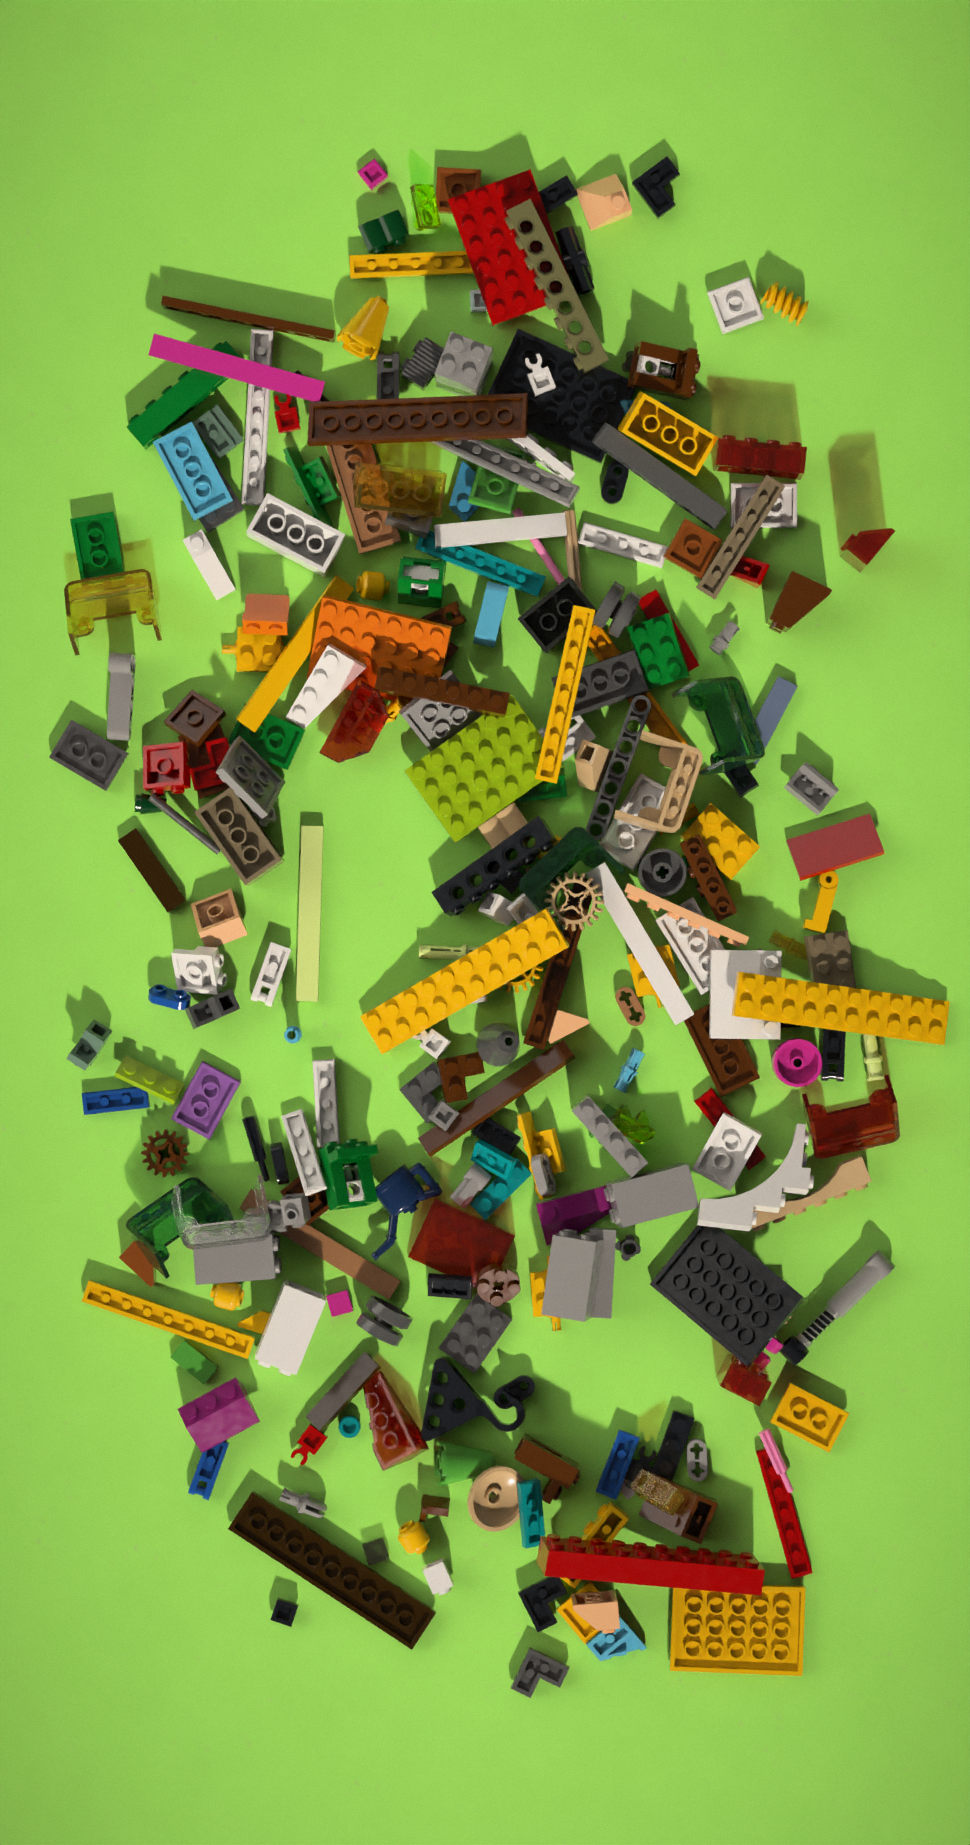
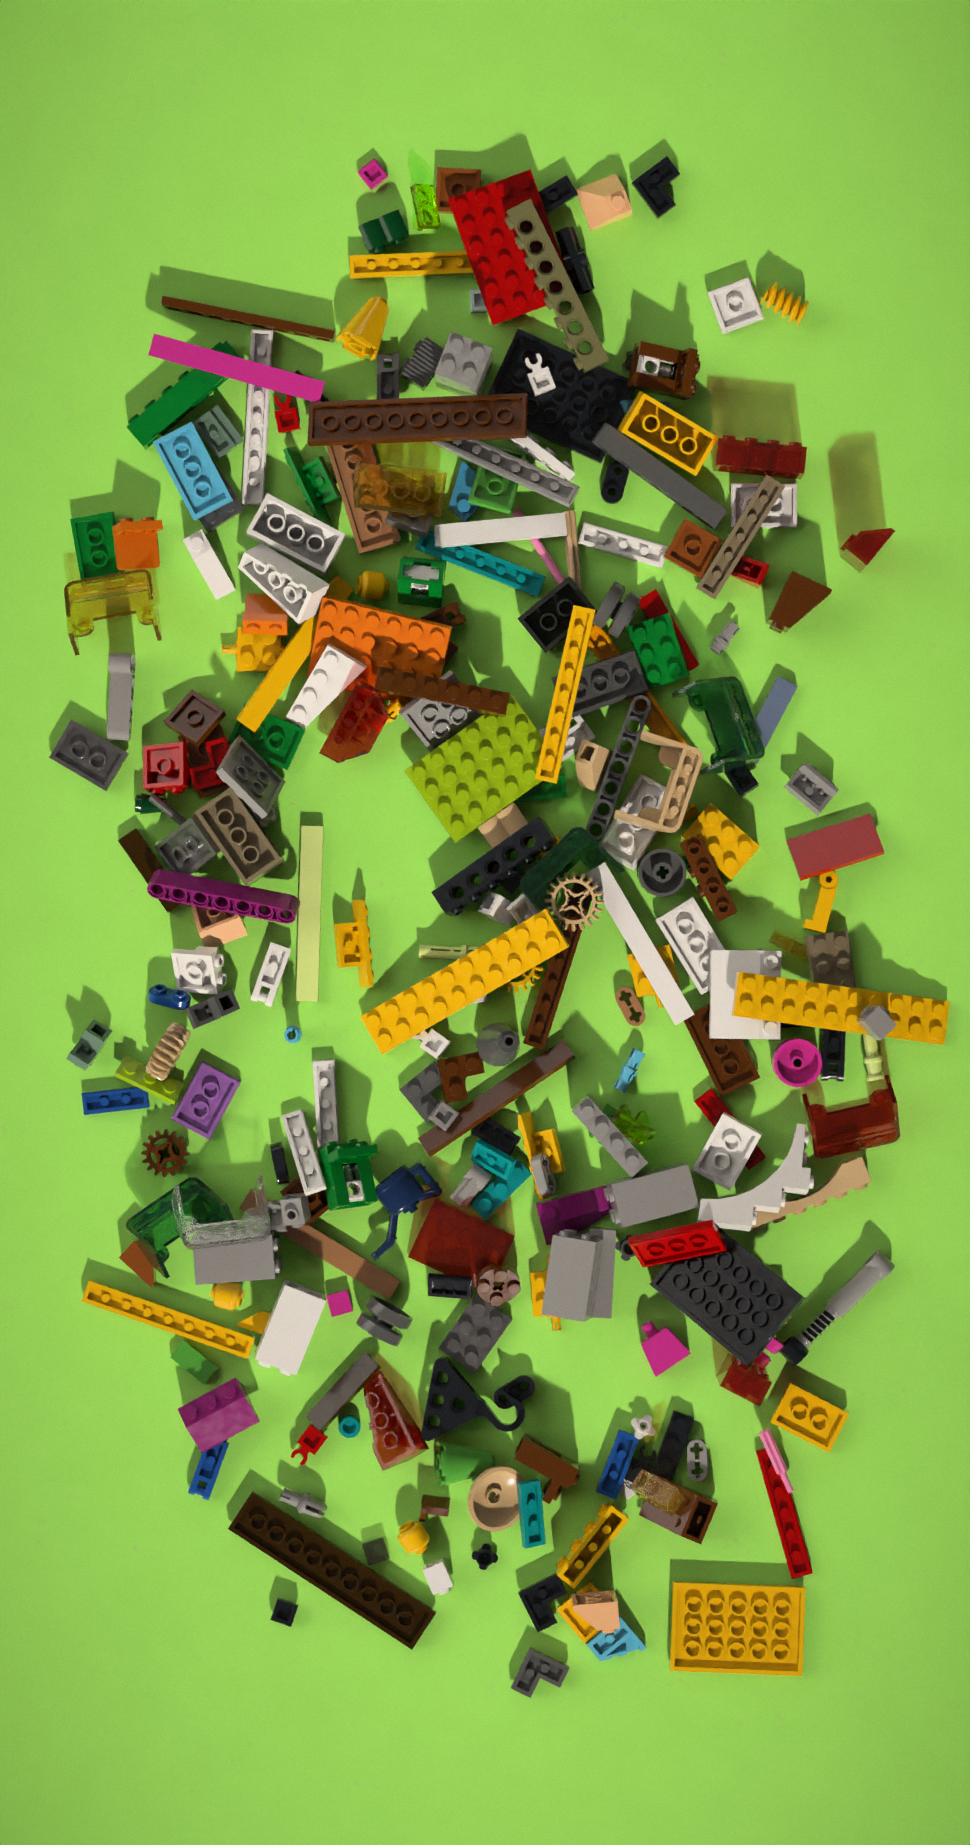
black axle [242,1116,270,1182] -> none
medium azure beam [473,581,509,648] -> none
red brick [537,1534,765,1596] -> none
light nougat slope [548,1009,589,1044] -> none
light nougat plate [623,883,749,947] -> none
none -> orange bracket [112,517,163,570]
none -> tan gear [146,1022,190,1081]
none -> magenta beam [147,869,300,924]
none -> flat silver plate [154,814,221,875]
none -> white wedge [238,543,330,624]
none -> yellow bracket [334,899,374,988]
none -> black plate [472,1543,498,1570]
none -> red tile [628,1220,727,1267]
none -> white plate [631,1415,656,1439]
none -> dark pink torso [640,1320,691,1377]
none -> light grey brick [857,1005,896,1040]

